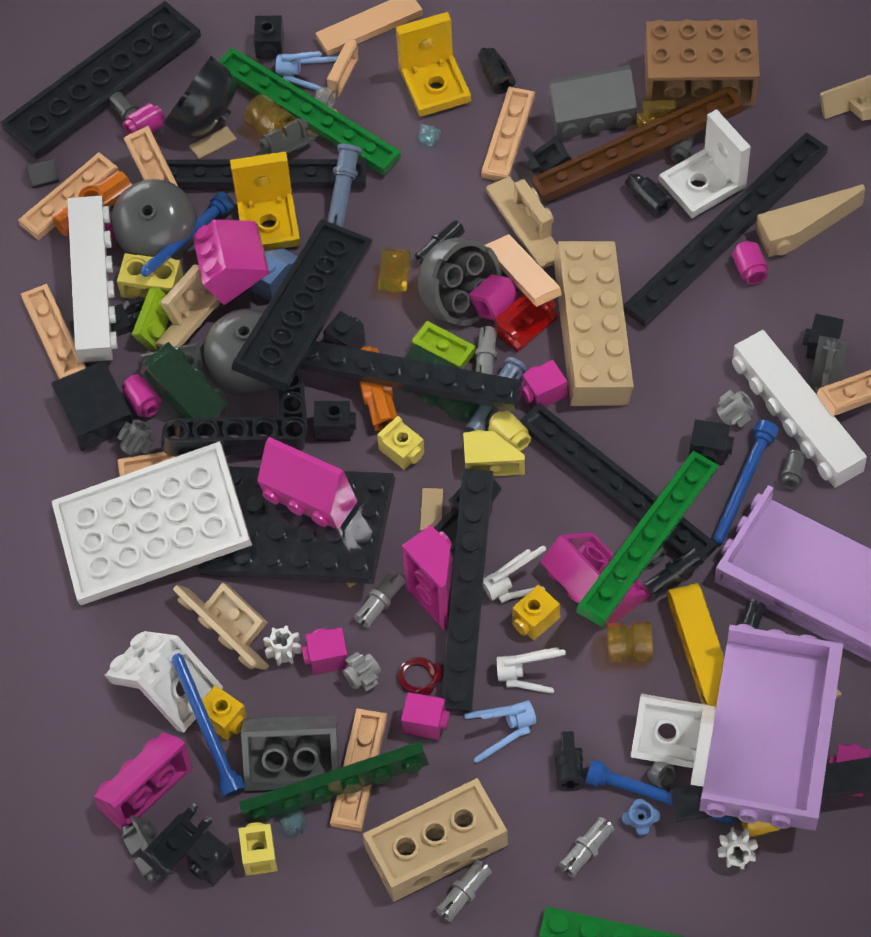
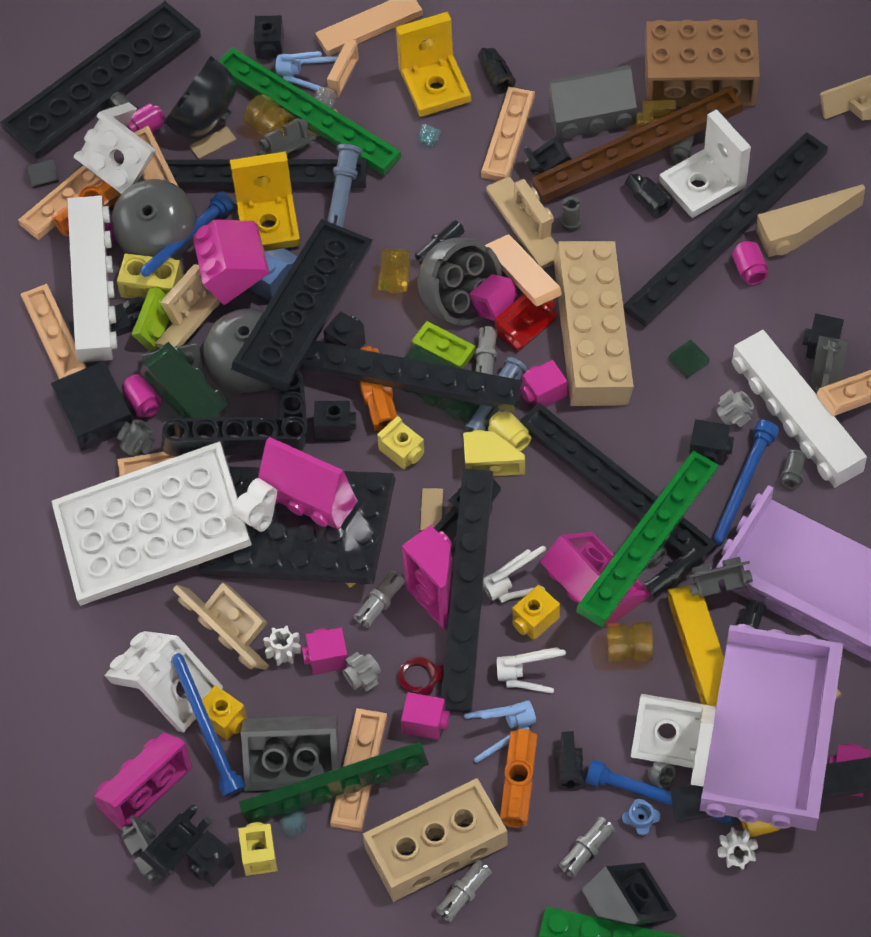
none -> white bracket [73,102,156,194]
none -> white piece [233,478,277,532]
none -> orange piece [500,729,538,828]
none -> dark grey pin [560,196,582,230]
none -> black slope [581,862,677,924]
none -> clear green tile [668,339,710,379]
none -> dark grey hinge [686,556,753,598]

